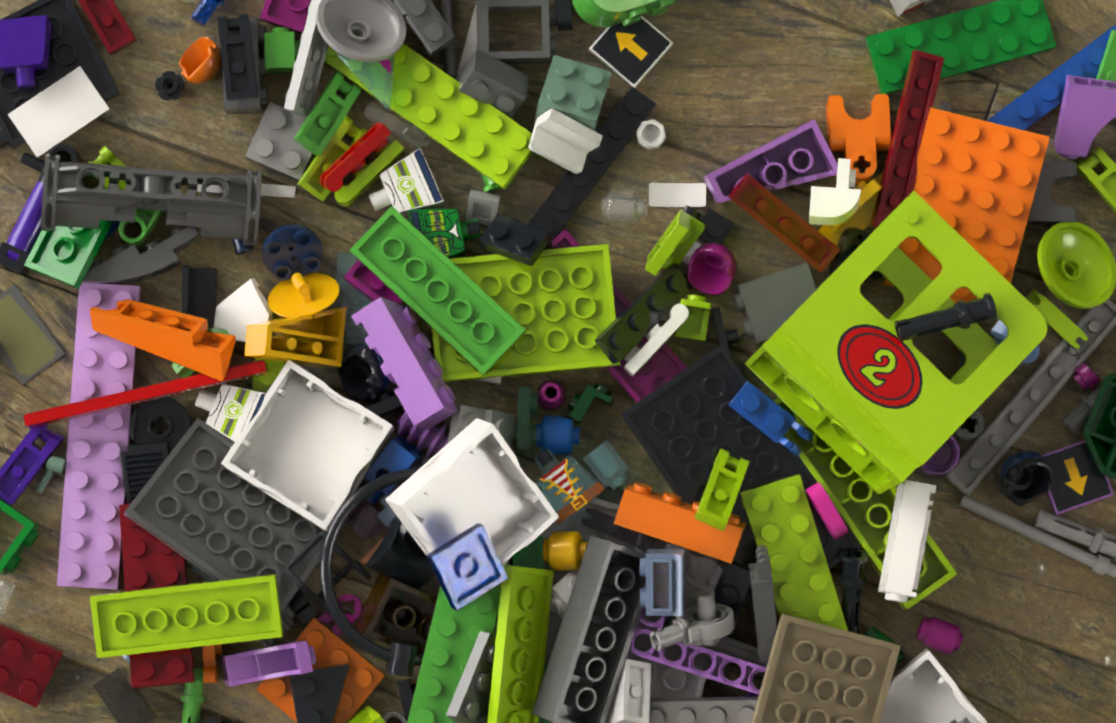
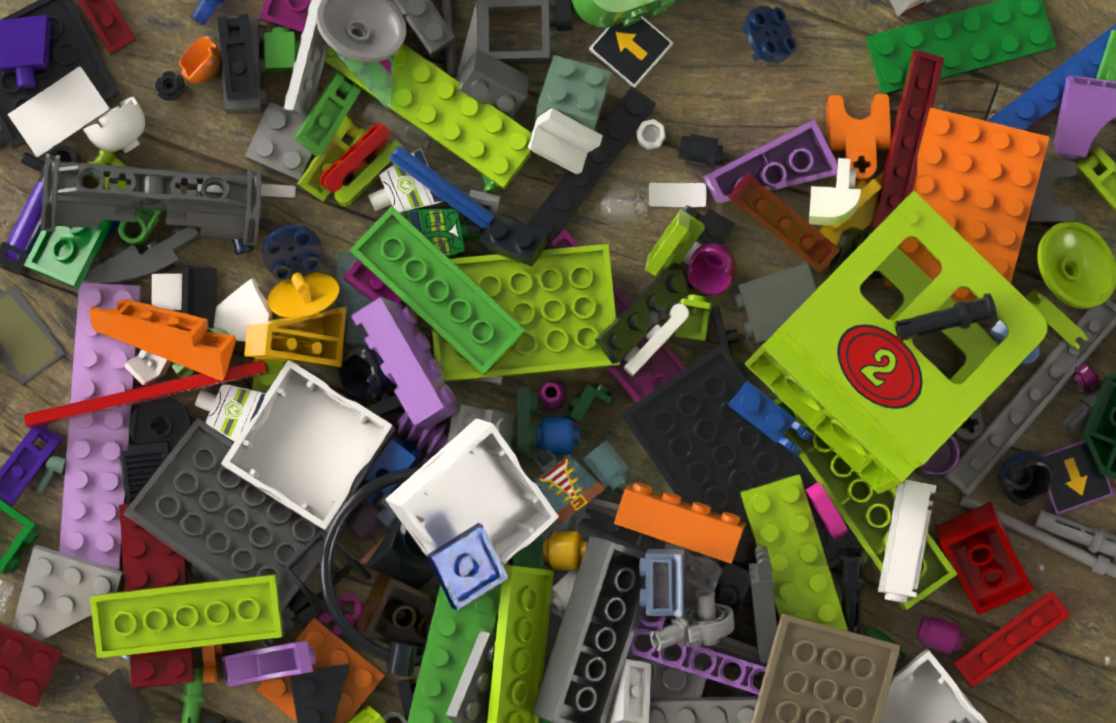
lime plate [694,449,749,531] -> none
none -> light grey plate [12,545,124,641]
none -> white cylinder [83,96,146,153]
none -> white bracket [125,349,172,386]
none -> white brick [152,274,182,312]
none -> blue axle [389,146,494,229]
none -> black brick [678,134,723,168]
none -> dark blue plate [742,6,797,64]
none -> red slope [935,501,1034,615]
none -> red plate [953,591,1071,688]

